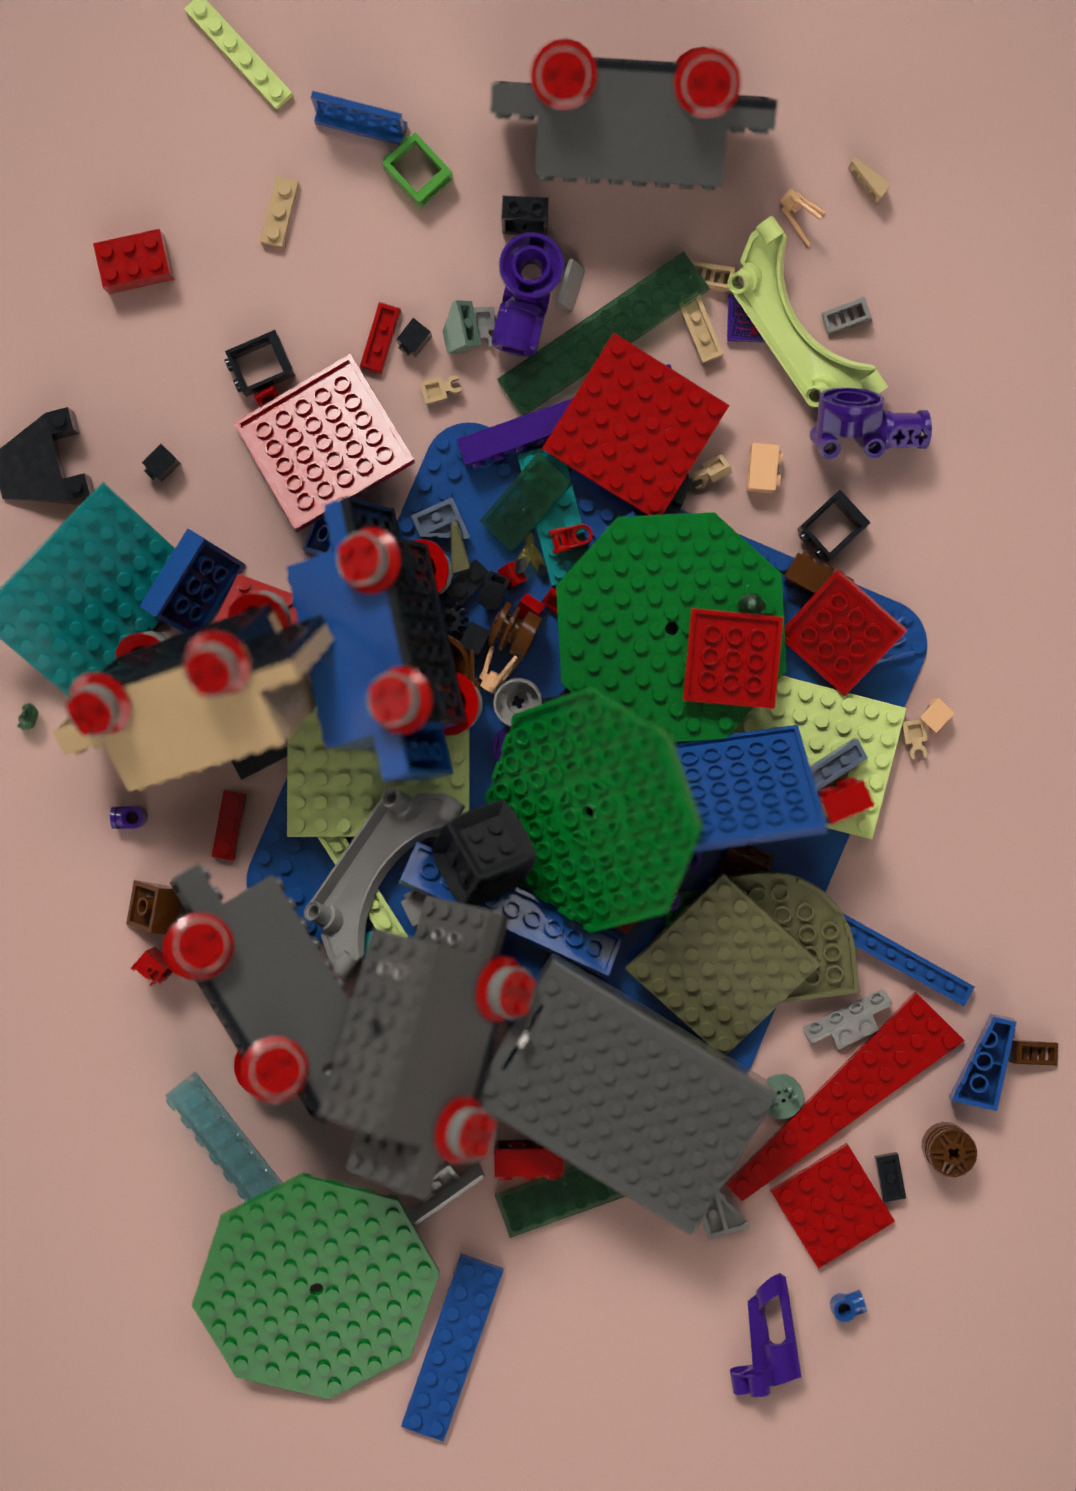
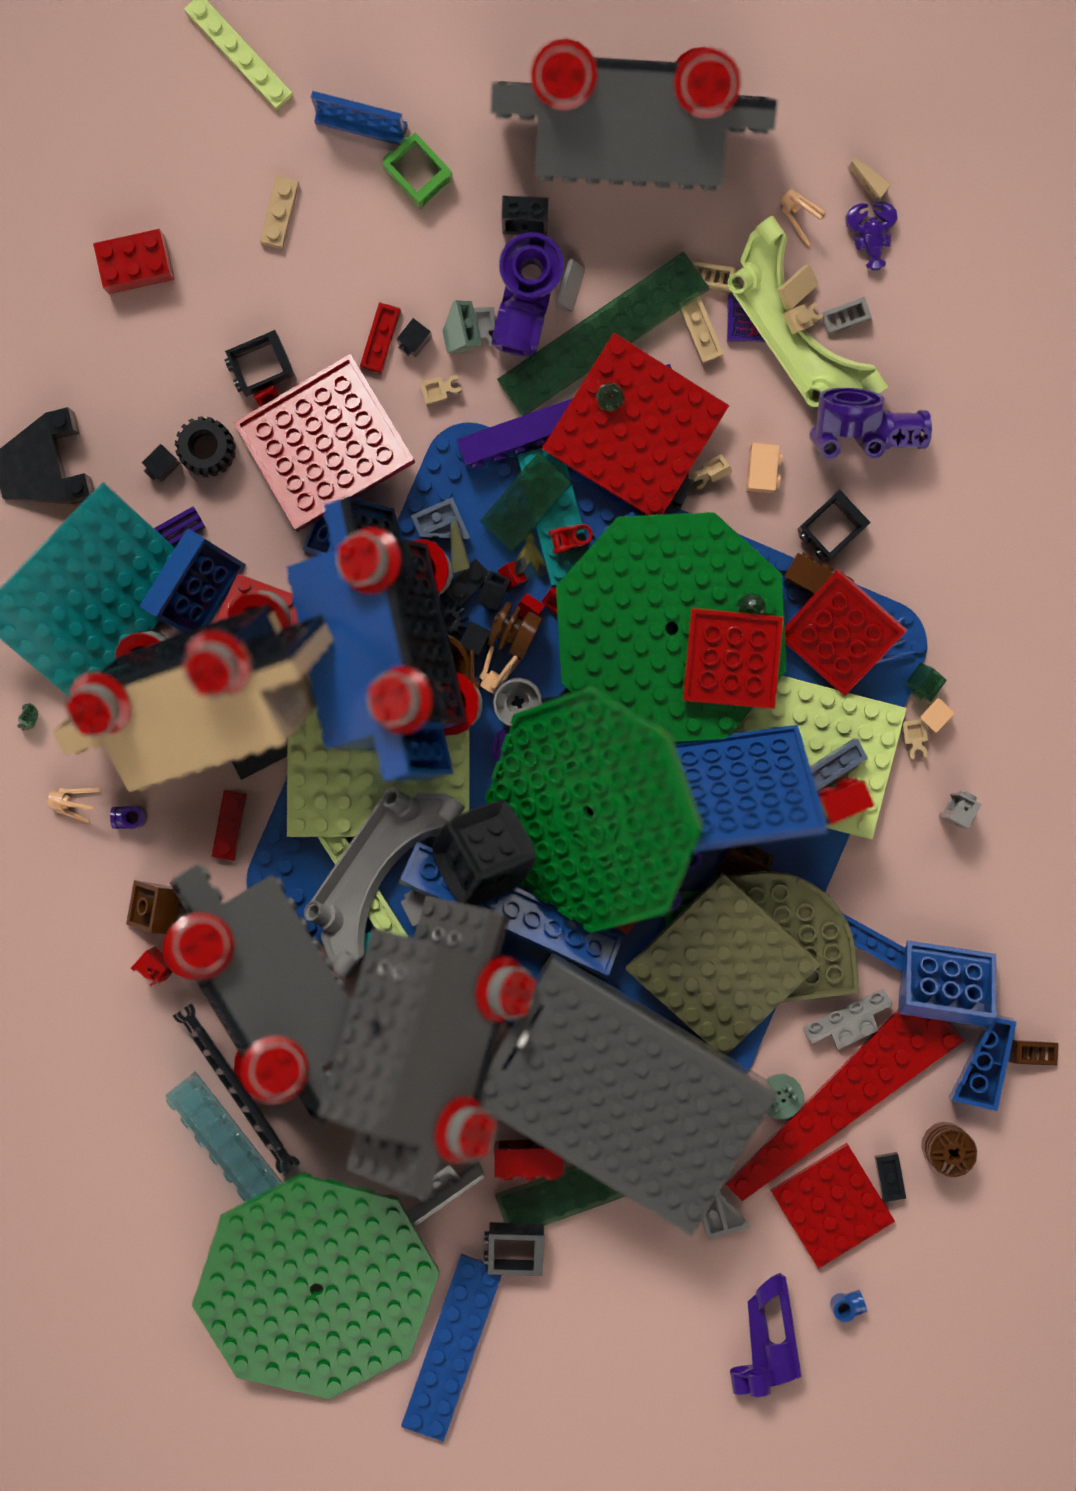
none -> light nougat plant [48,788,101,823]
none -> dark purple tile [154,506,205,545]
none -> black bar [172,1003,301,1175]
none -> black tyre [175,416,236,477]
none -> black window [484,1222,544,1276]
none -> plate [596,383,625,412]
none -> tan tile [777,265,819,310]
none -> tan plate [783,303,823,335]
none -> dark purple animal [845,201,898,271]
none -> blue slope [898,940,996,1027]
none -> clear green brick [905,663,947,702]
none -> light grey hinge [939,791,982,829]

